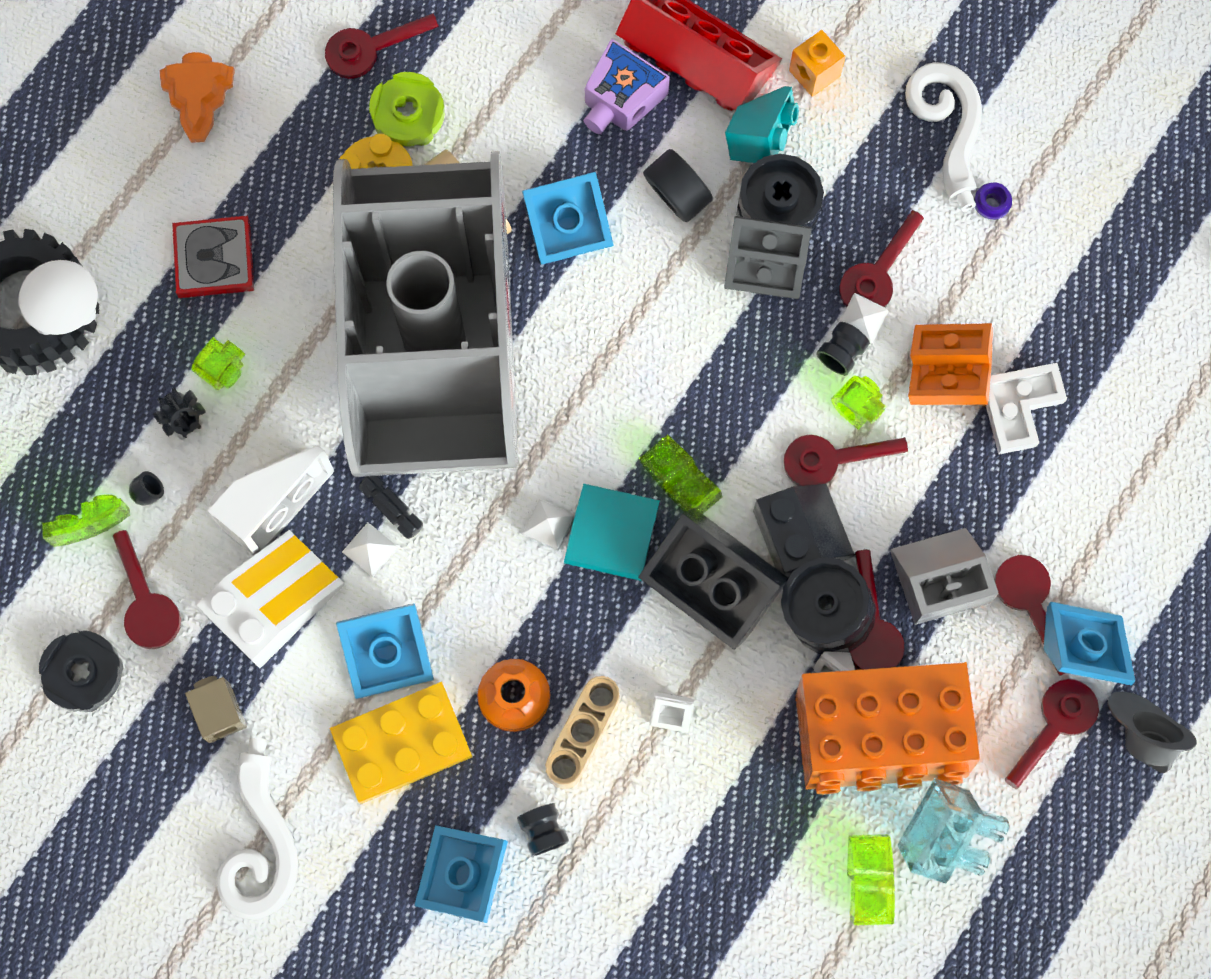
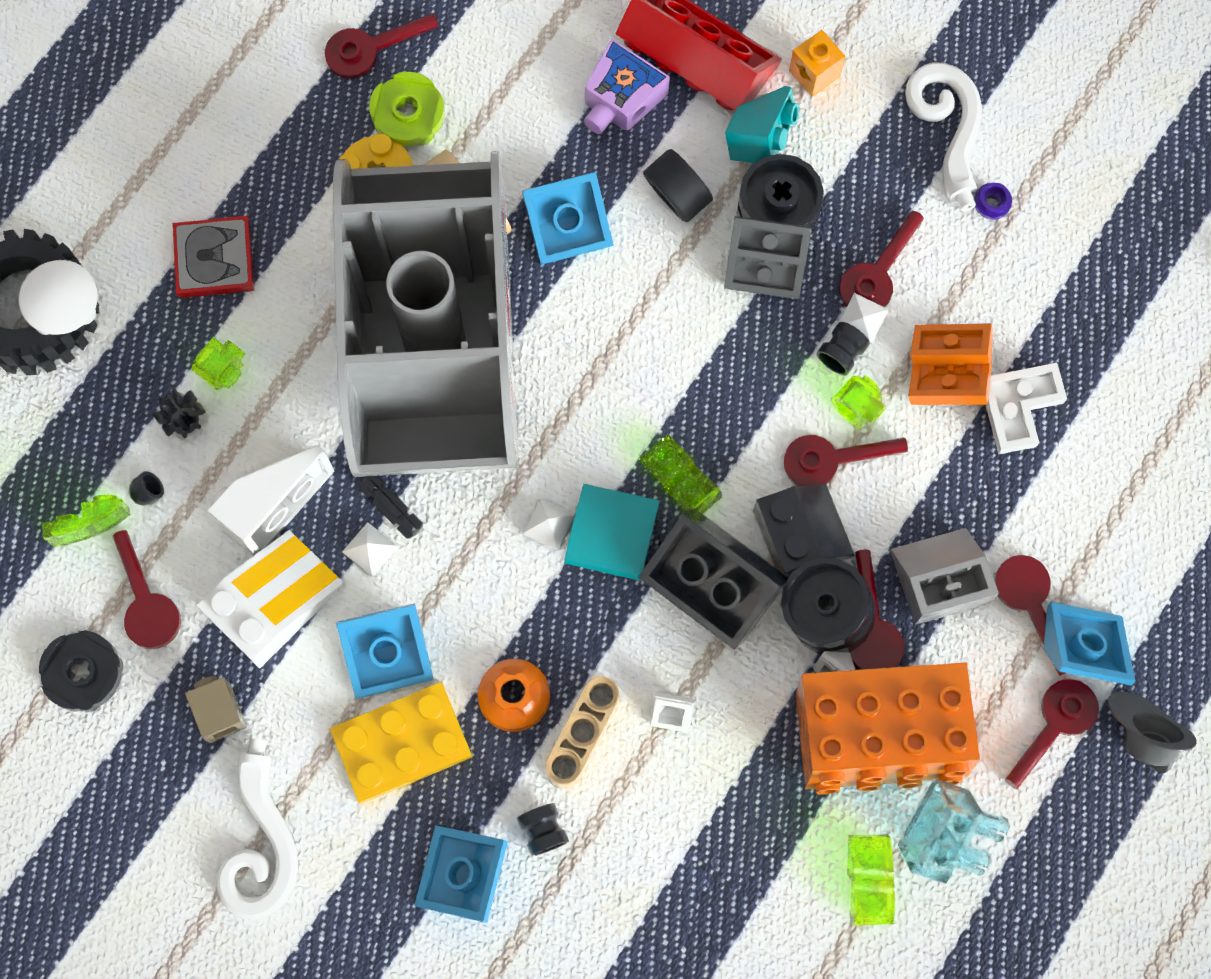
orange rock [159,52,235,143] -> none

